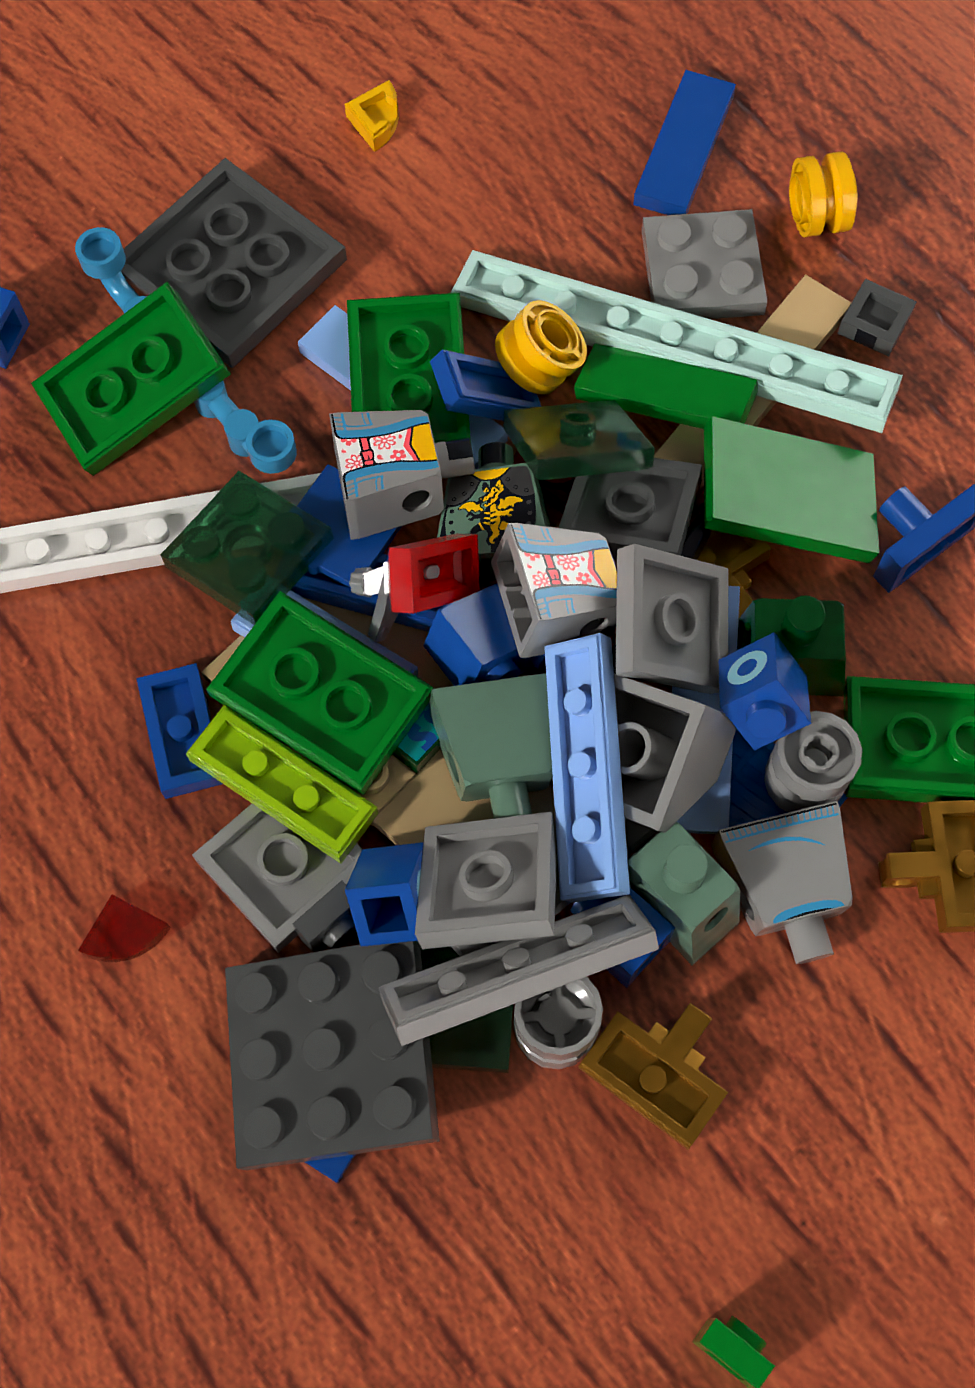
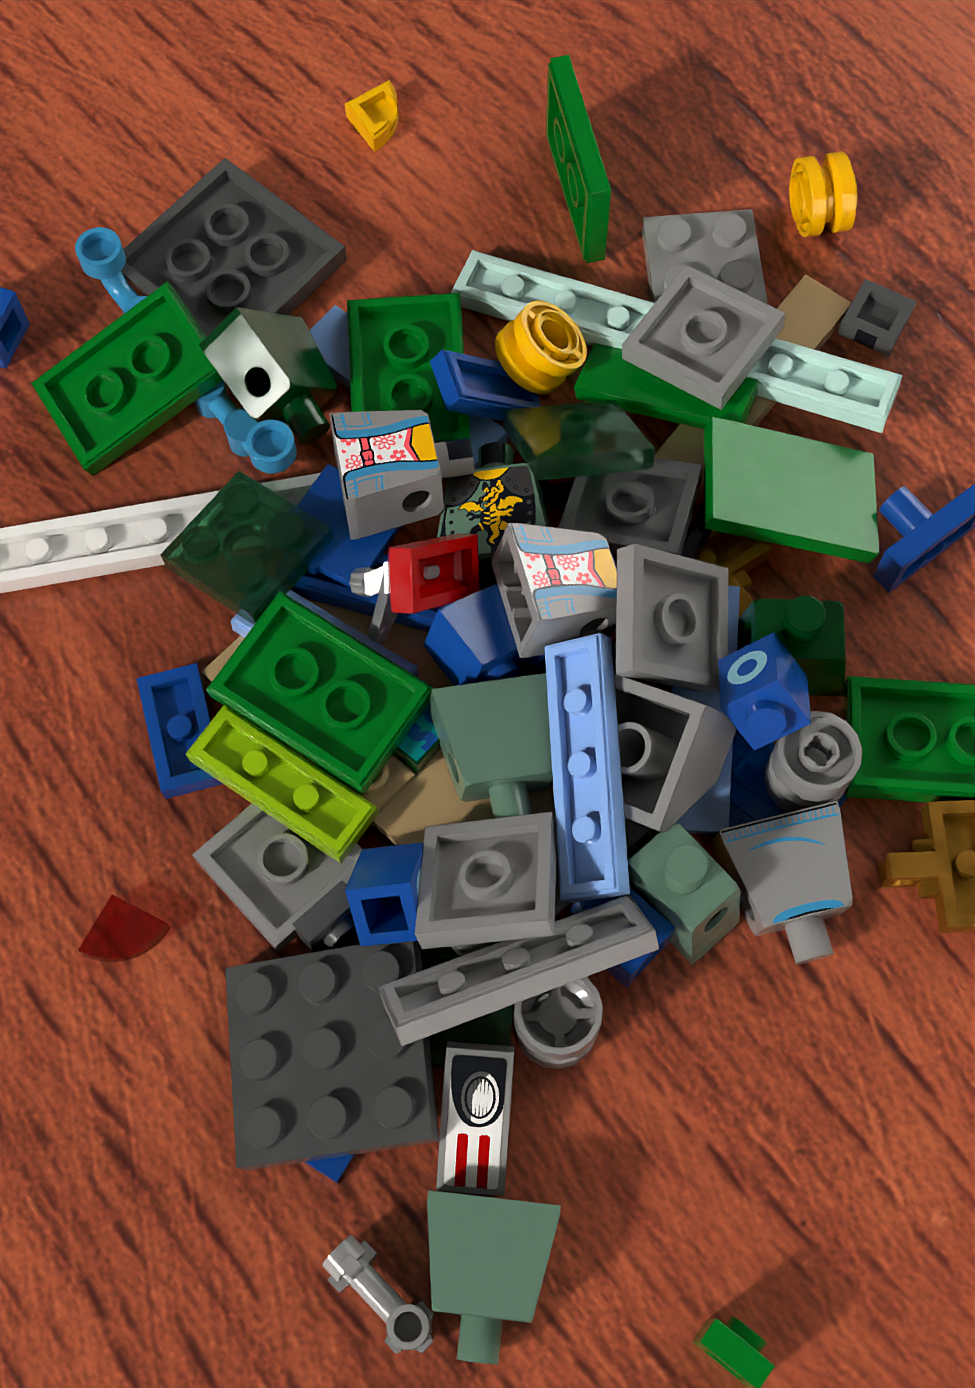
pearl gold hinge [579,1003,728,1150] -> none
blue tile [633,70,736,215] -> none
none -> dark green torso [199,307,337,444]
none -> light grey bar [322,1235,435,1354]
none -> sand green torso [427,1190,561,1365]
none -> slope [436,1041,515,1196]
none -> green tile [546,55,611,263]
none -> light grey plate [622,264,785,410]

